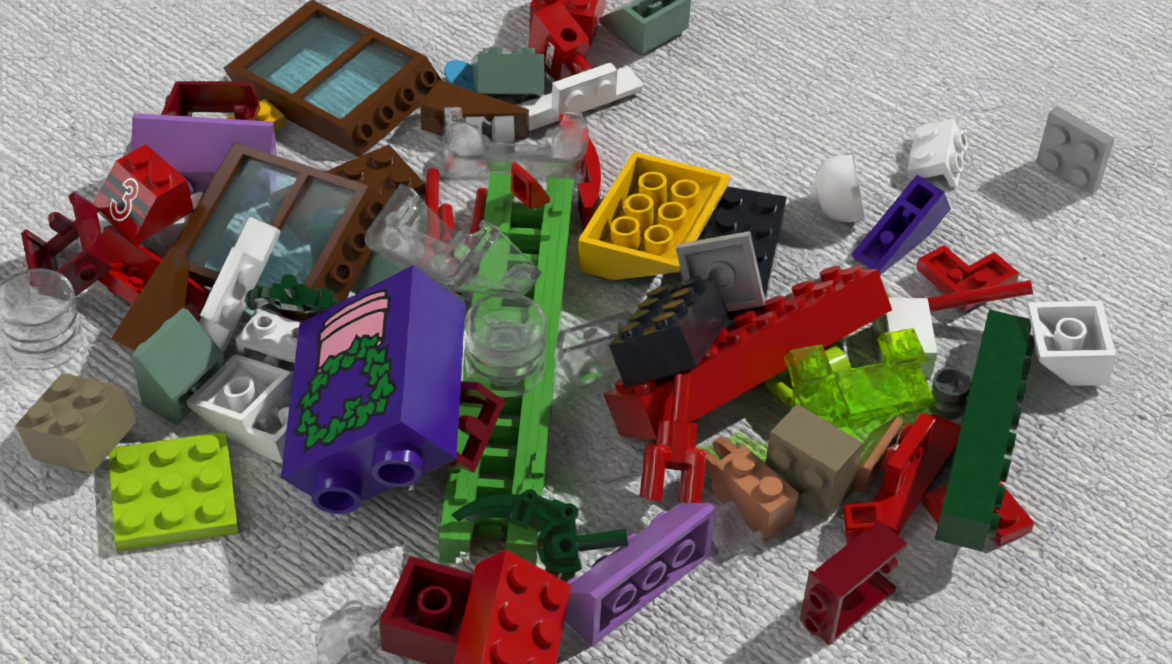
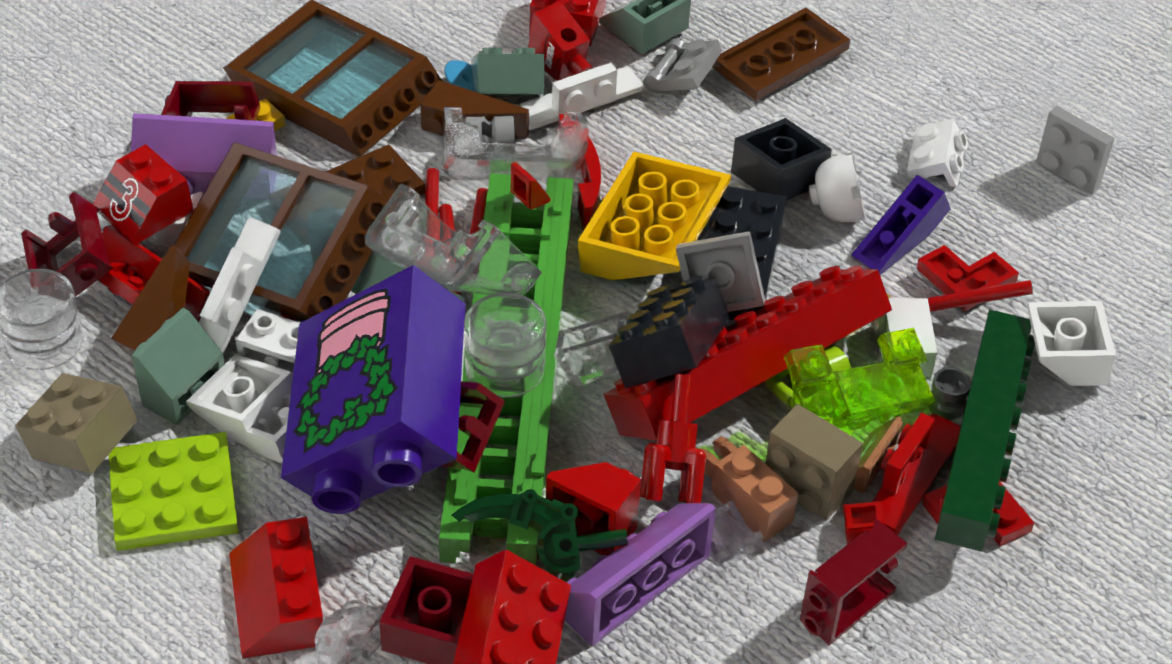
dark green bar [244,274,342,314] -> none
none -> red slope [229,516,326,659]
none -> red slope [546,462,641,556]
none -> light grey plate [643,38,722,92]
none -> reddish brown plate [712,7,851,101]
none -> black brick [731,118,832,201]

